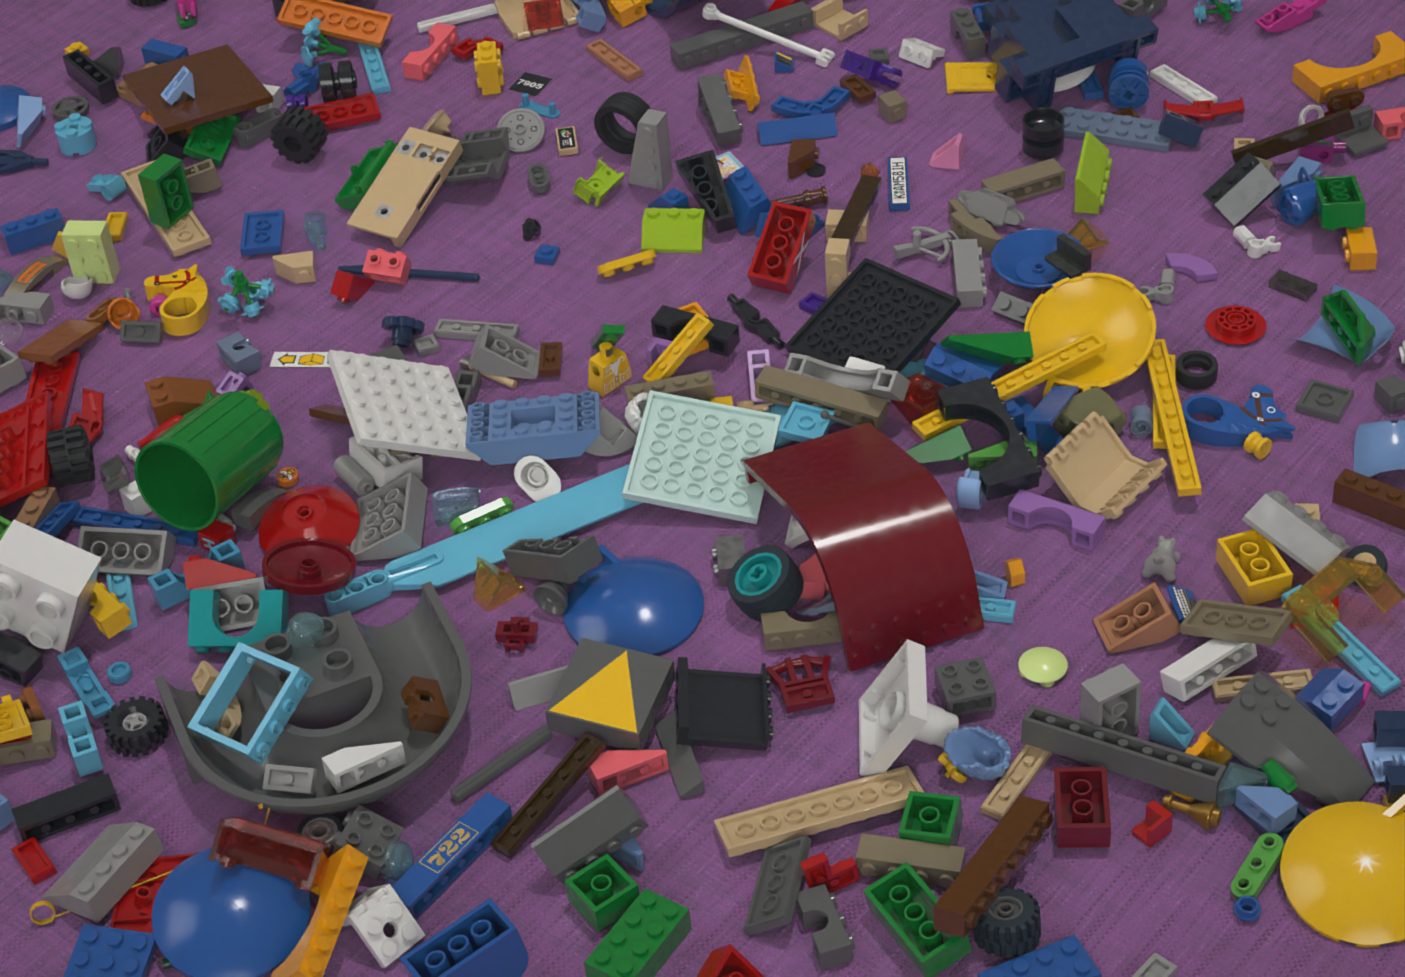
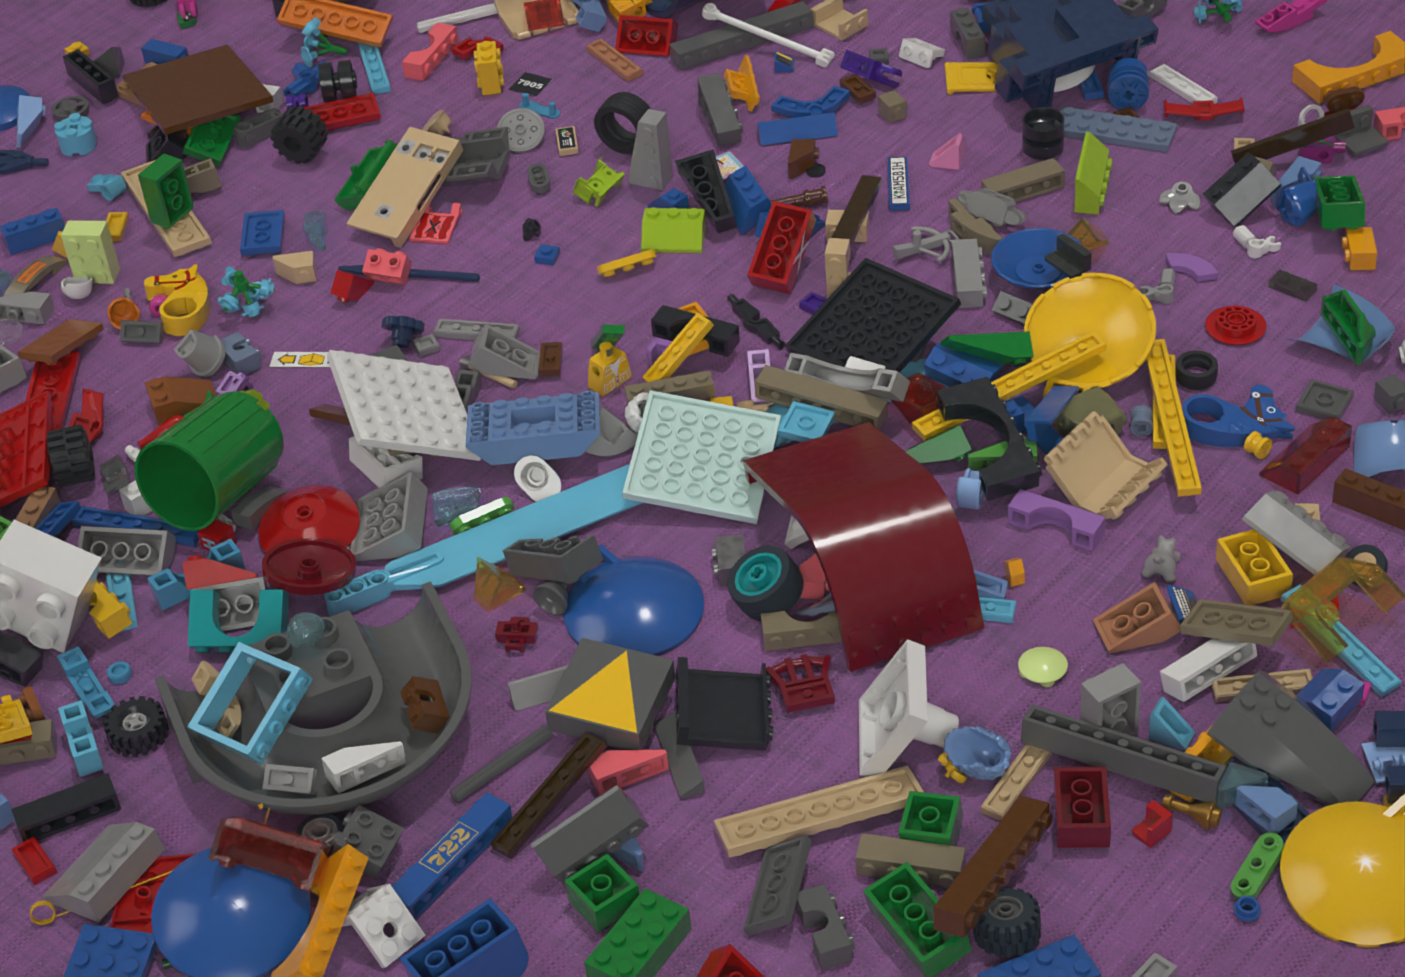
dark orange plate [85,297,117,325] -> none
light blue slope [161,66,195,105] -> none
orange tile [276,467,300,488] -> none
light grey brick [333,455,375,496] -> none
clear light blue hair [381,840,415,880] -> none
red plate [800,852,860,893] -> none
dark grey hinge [820,410,861,427] -> none
clear orange plate [860,162,880,177] -> none
dark grey brick [934,657,996,716] -> none
dark blue hinge [1158,109,1204,148] -> none
green cone [1261,758,1298,794] -> none
none -> light grey container [174,329,225,377]
none -> flag [410,200,463,244]
none -> red slope [615,15,678,57]
none -> light grey plate [1159,181,1200,215]
none -> clear red slope [1259,416,1352,495]

